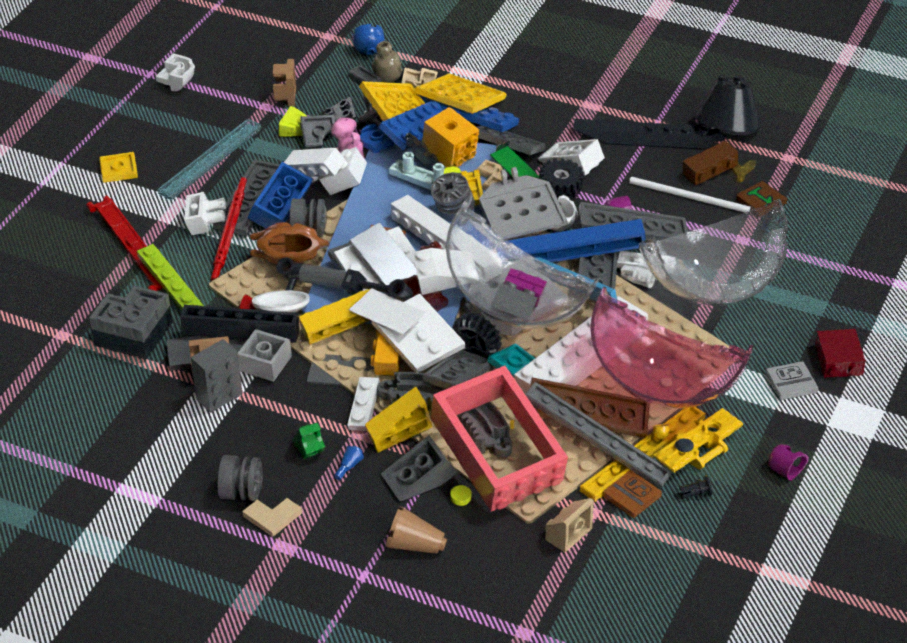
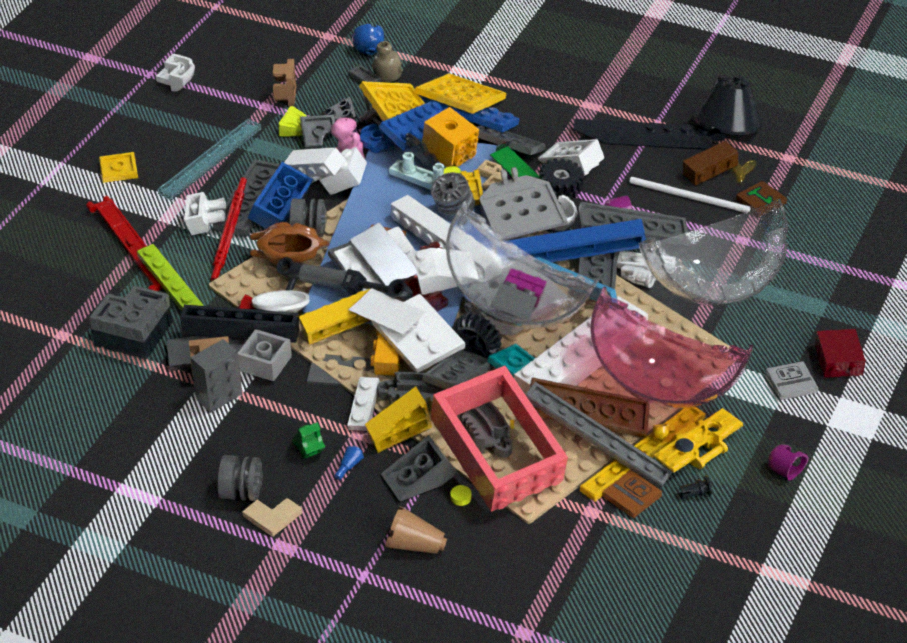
tan brick [401,68,438,89] -> none
tan slope [545,498,594,552] -> none

